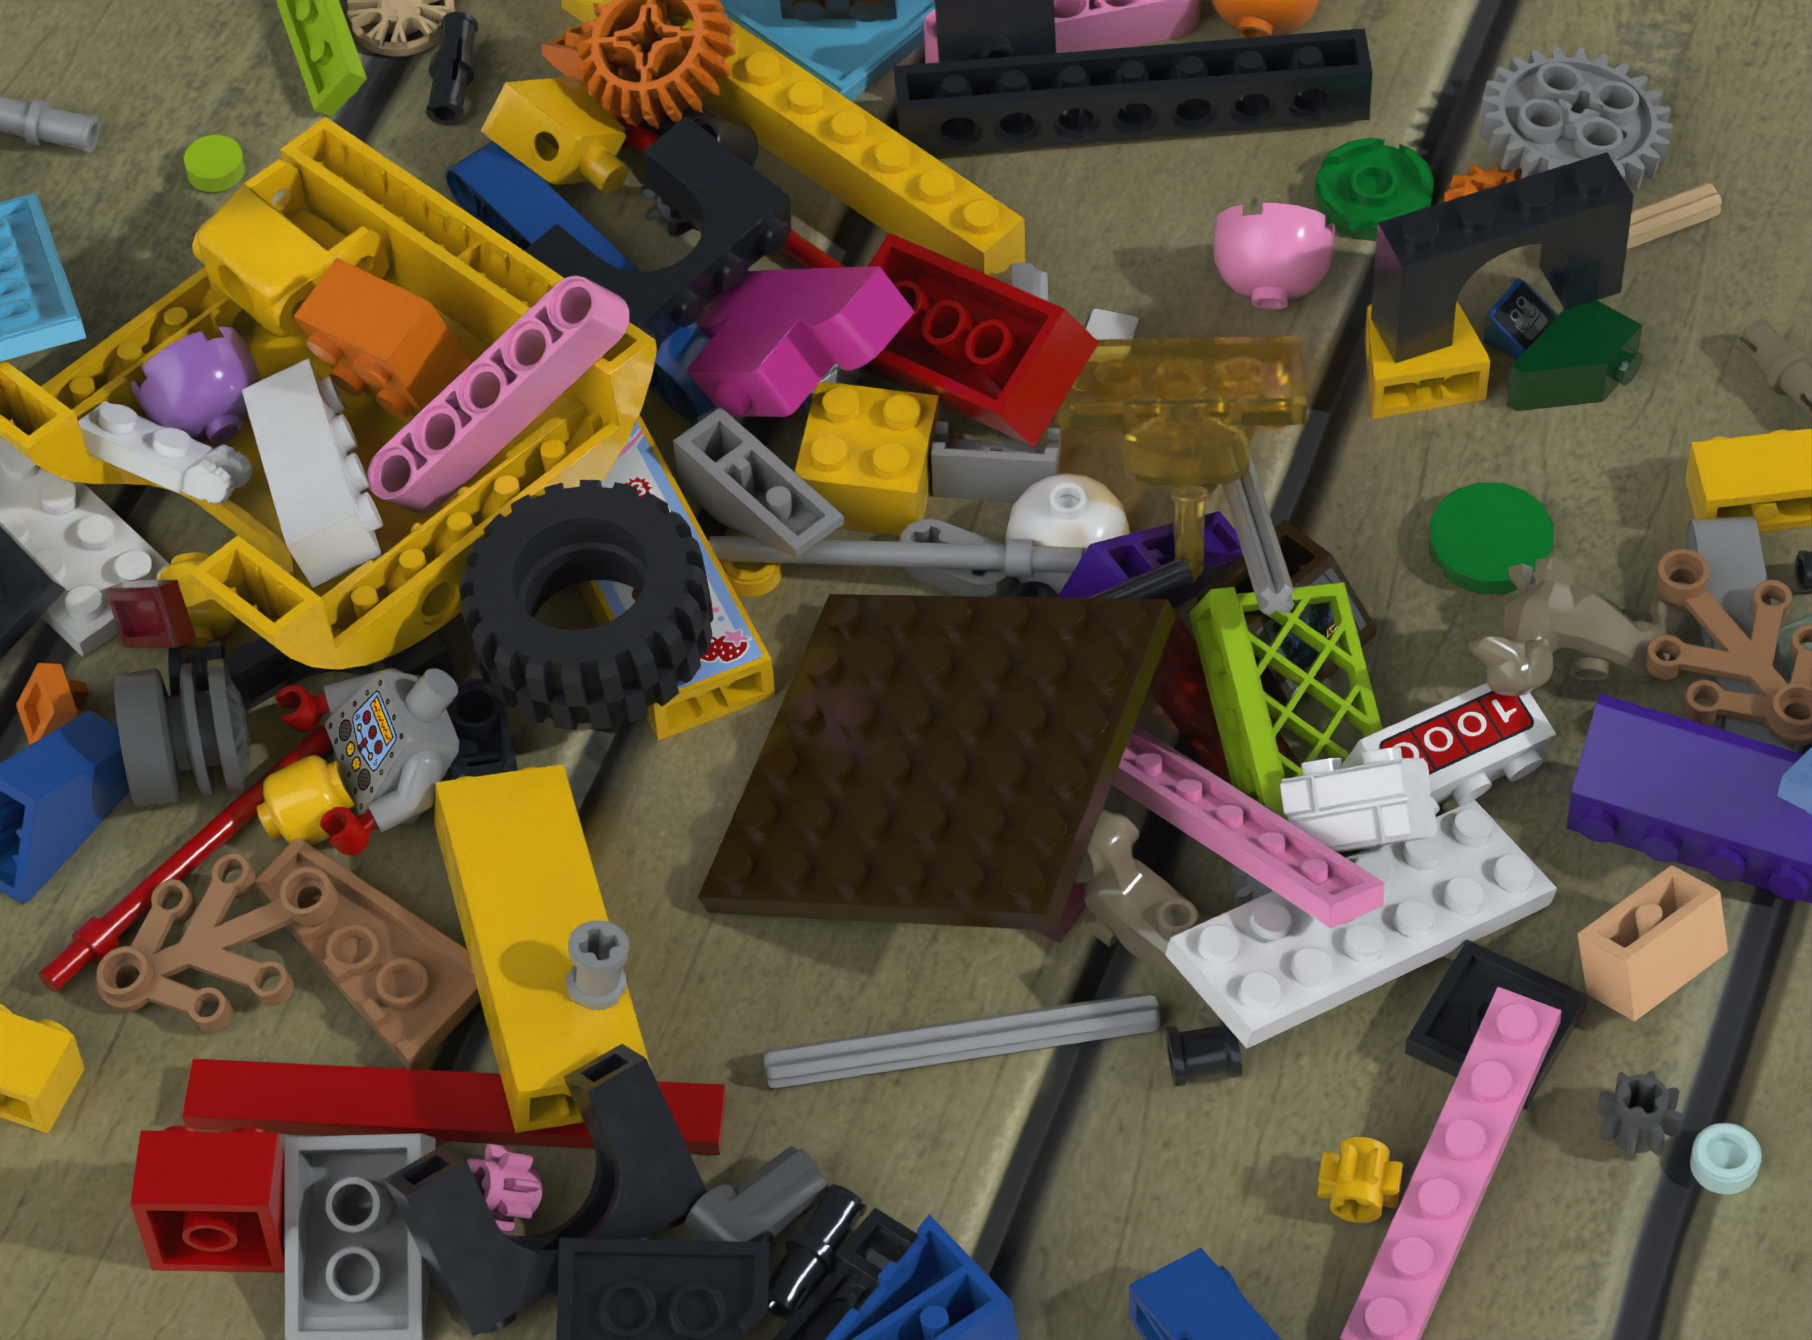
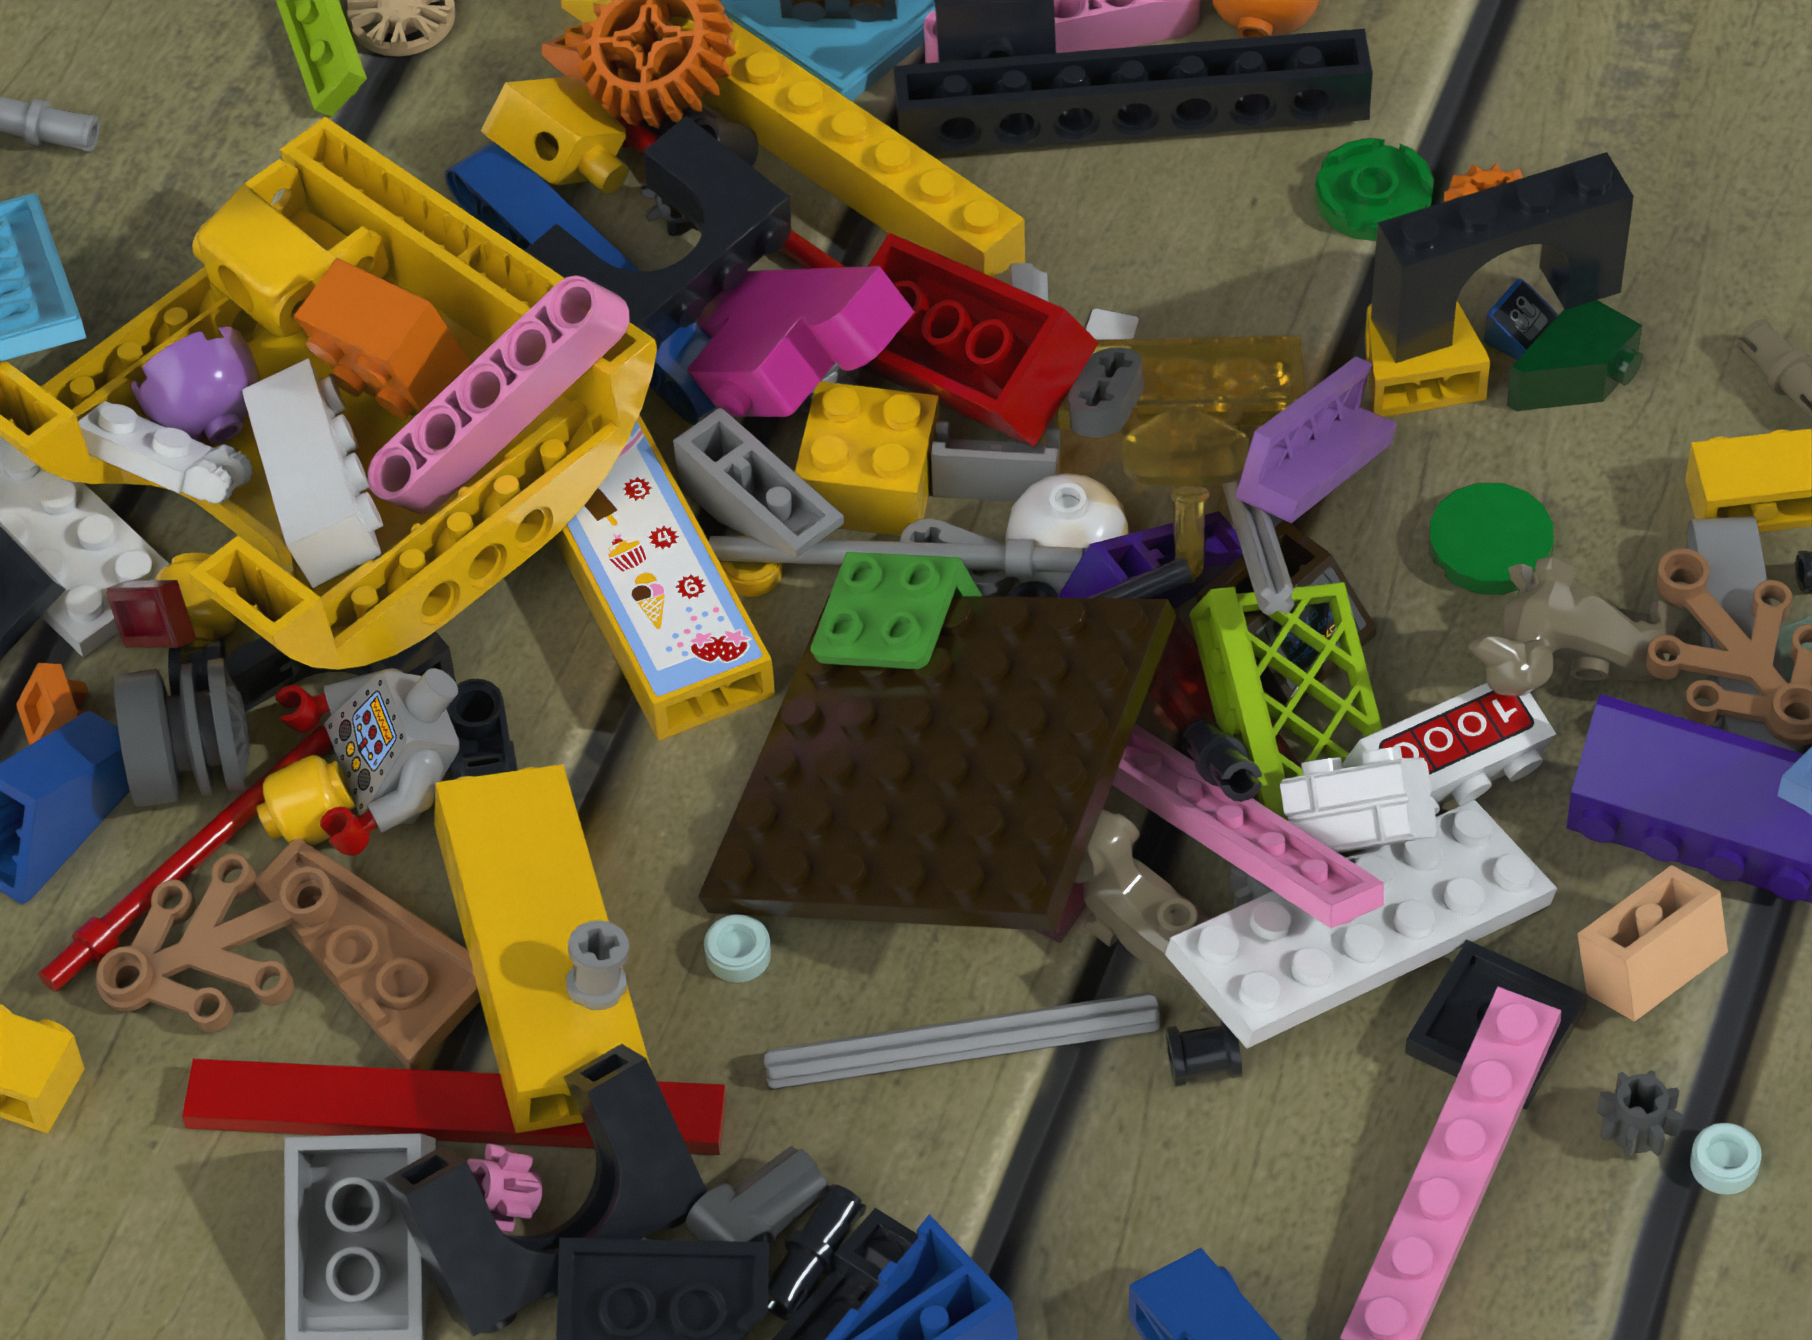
red brick [130,1126,285,1273] -> none
lime tile [184,135,245,192] -> none
black pin [426,12,478,126] -> none
black tyre [459,480,714,730] -> none
bright pink cylinder [1213,203,1335,310] -> none
yellow gear [1317,1137,1403,1223] -> none
light grey gear [1478,47,1673,190] -> none
tan axle [1627,183,1722,250] -> none
none -> light aqua tile [704,914,771,983]
none -> bright green bracket [811,552,982,669]
none -> dark grey beam [1068,347,1144,437]
none -> black pin [1182,719,1262,802]
none -> medium lavender fence [1235,357,1397,523]

